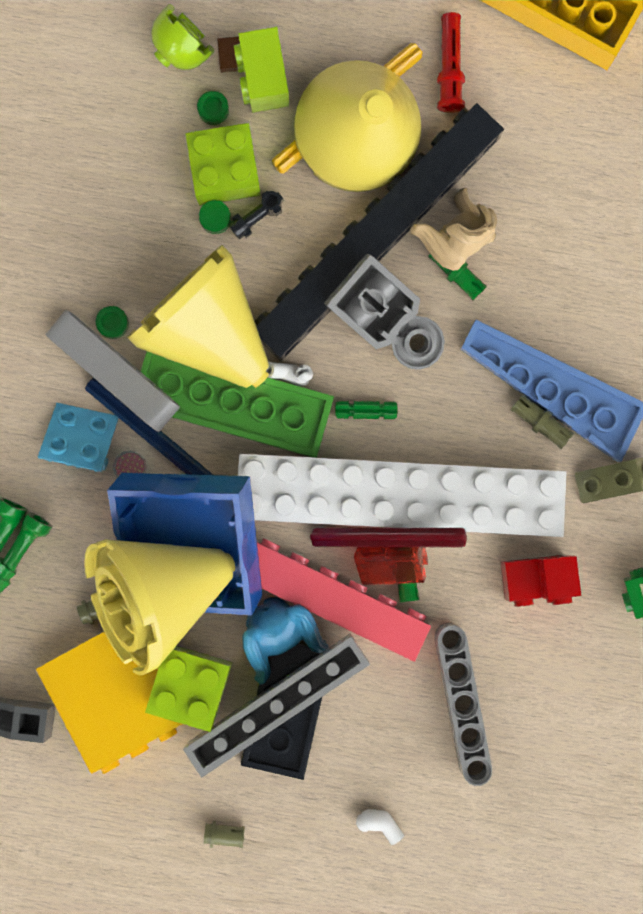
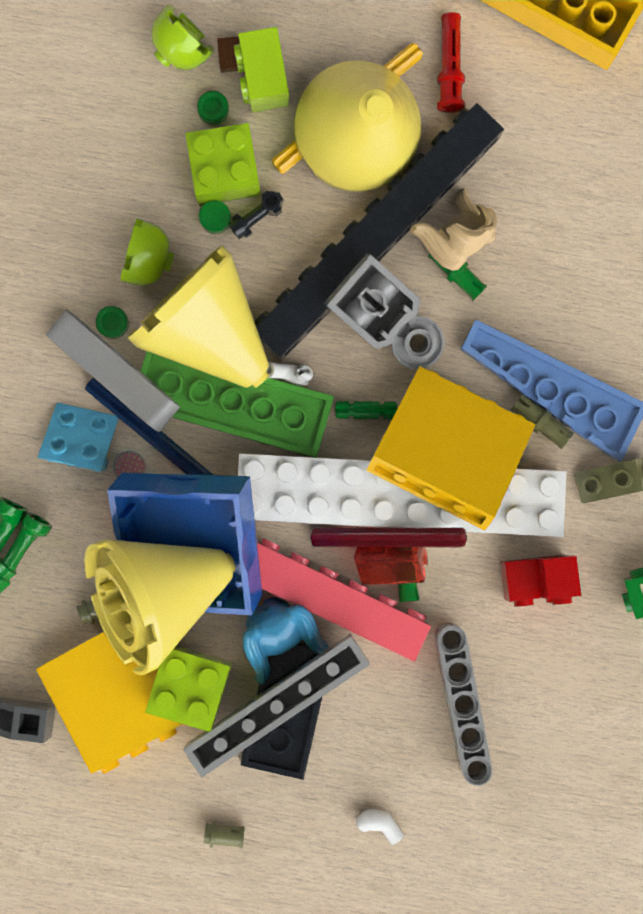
none -> lime cylinder [120,218,175,286]
none -> yellow panel [366,366,536,531]

